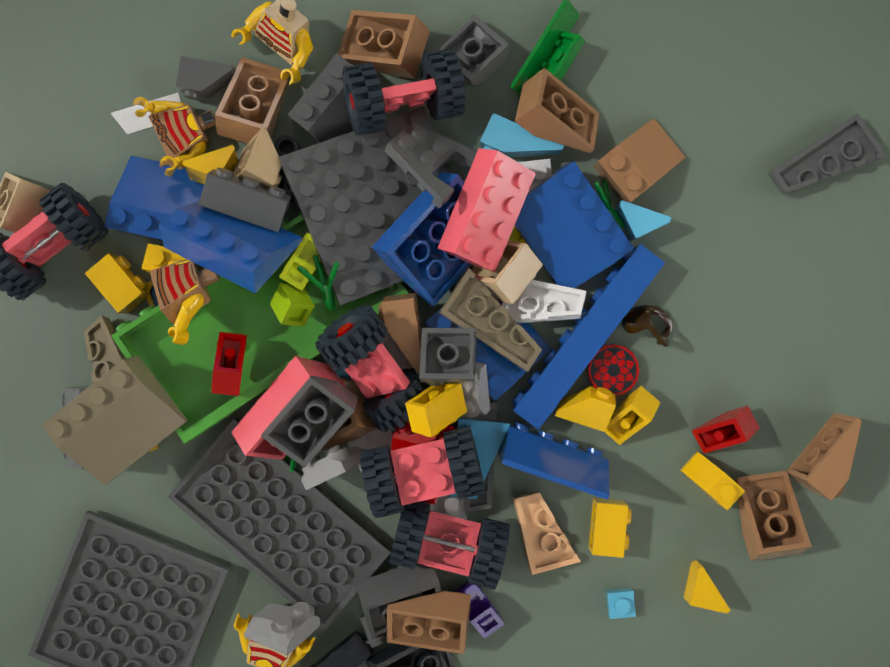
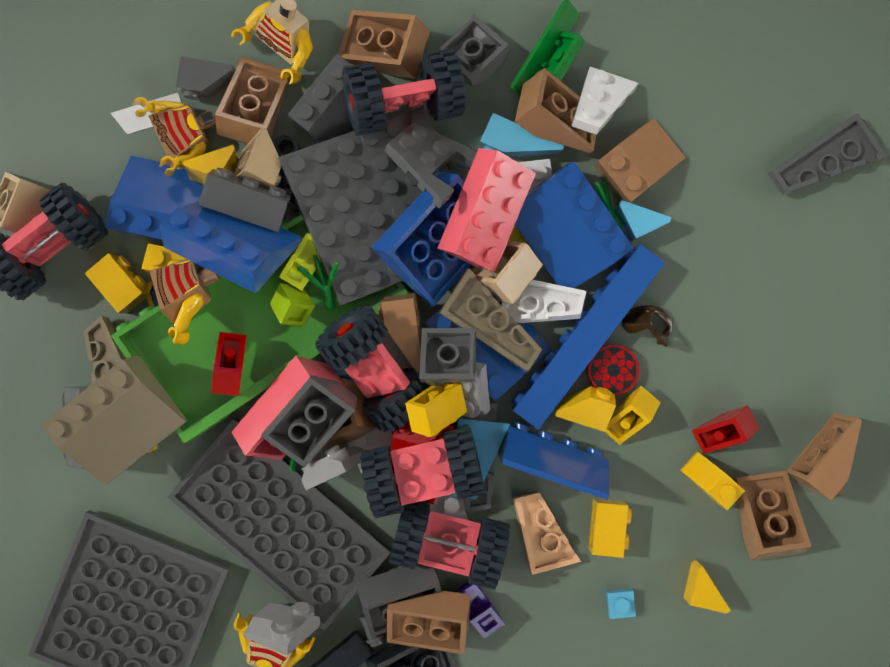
none -> white wing [572,67,638,135]

